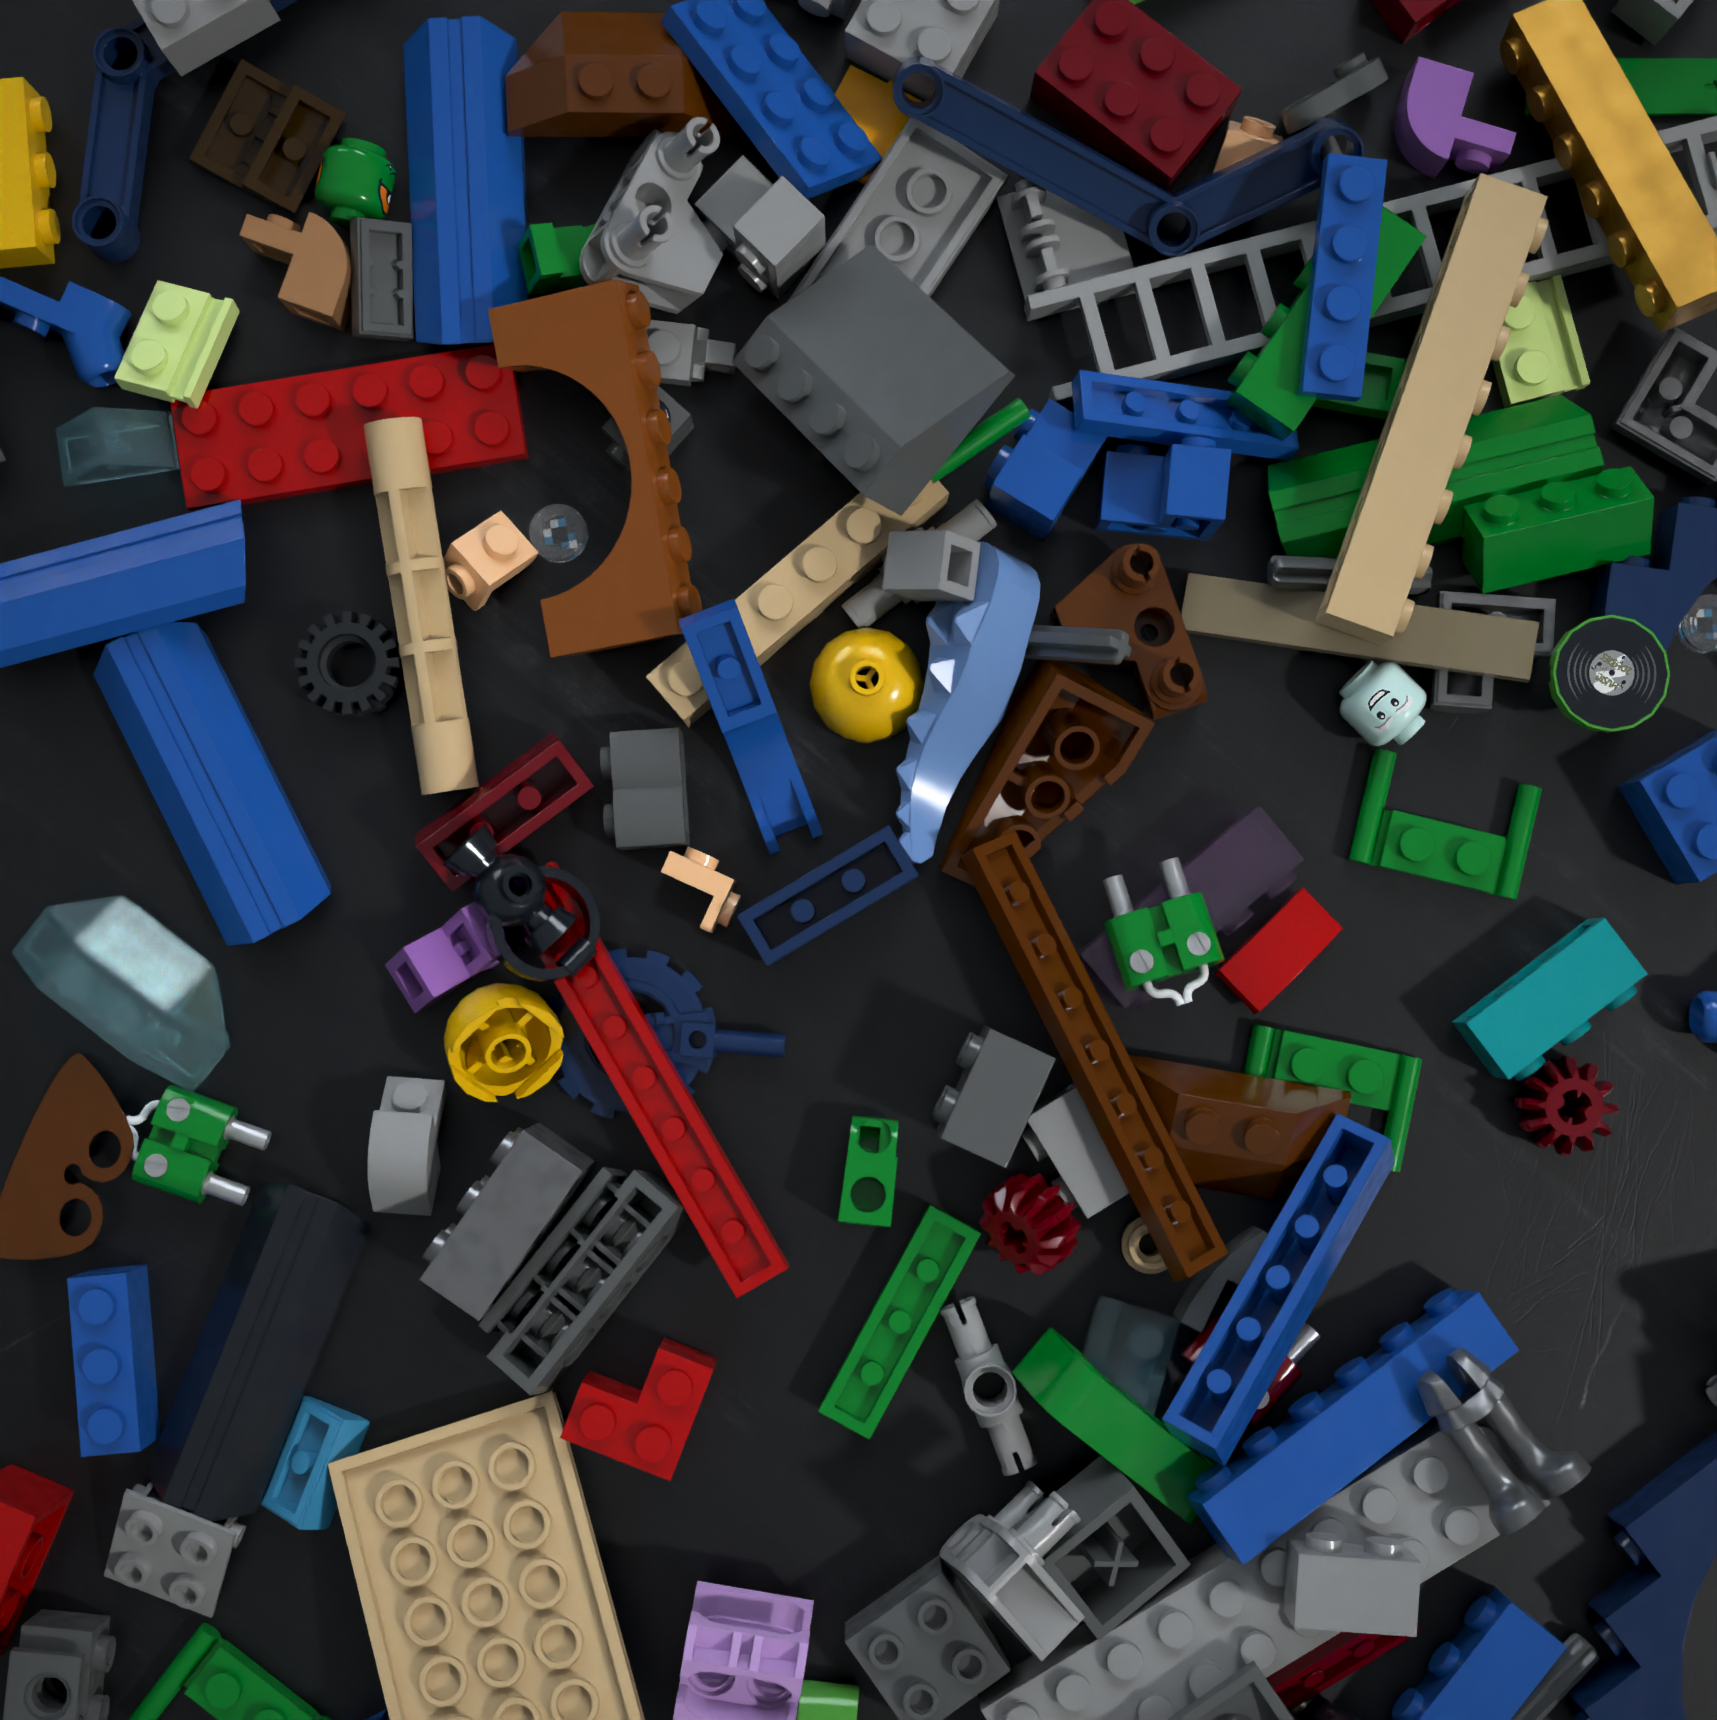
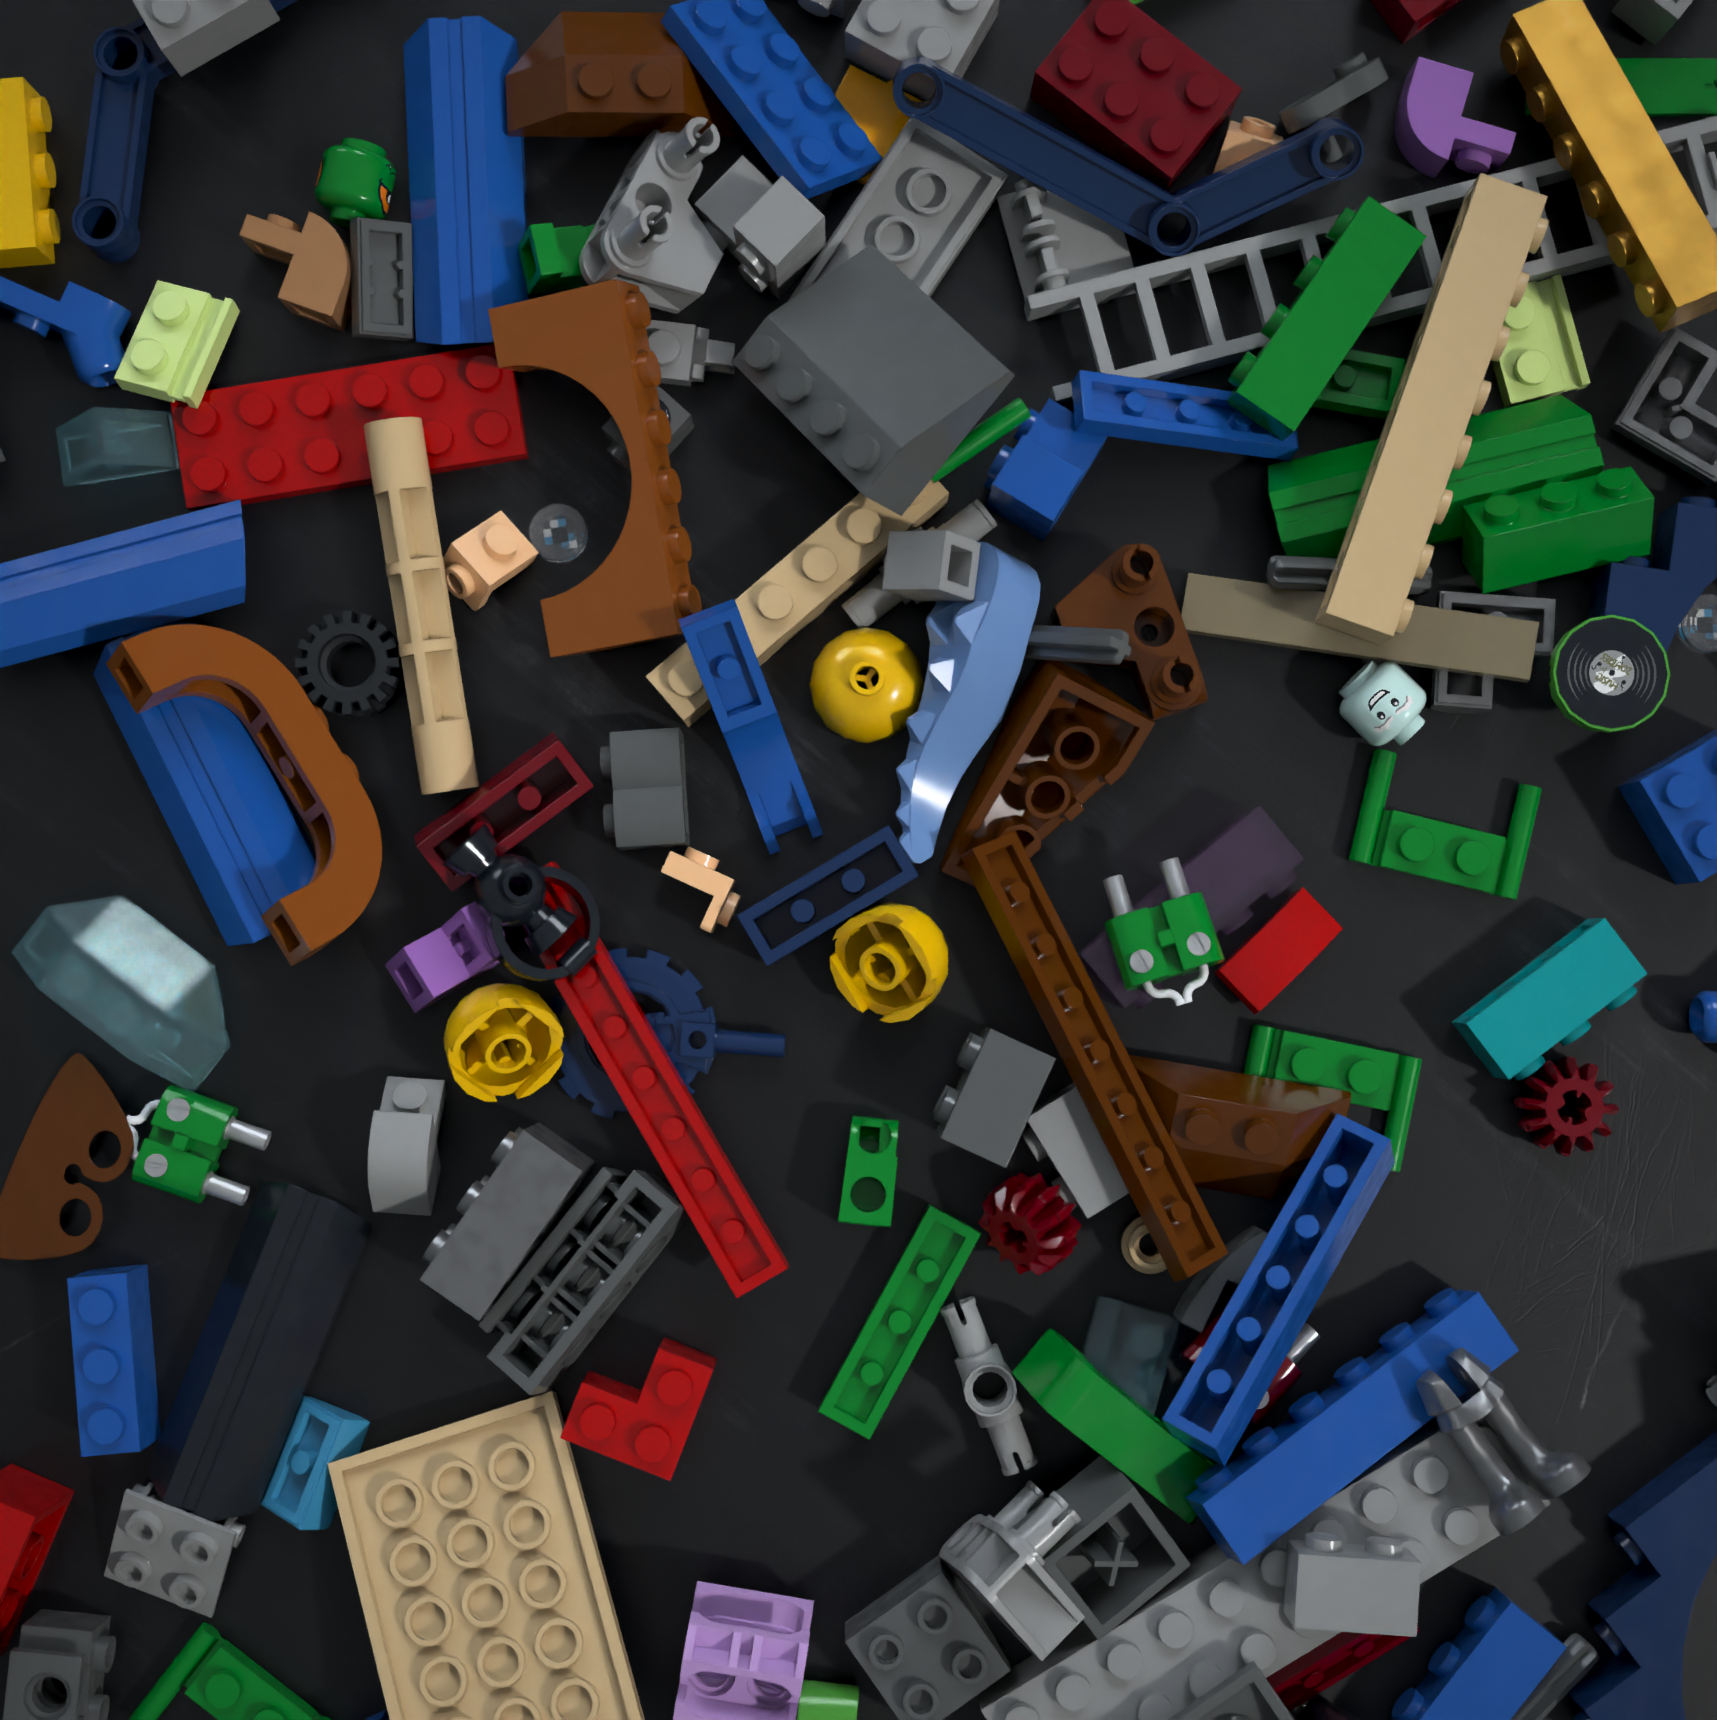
dark brown slope [189,59,346,215] -> none
blue brick [1095,437,1231,541] -> none
blue plate [1298,153,1388,402] -> none
none -> dark orange arch [106,624,382,967]
none -> yellow cylinder [830,902,948,1023]

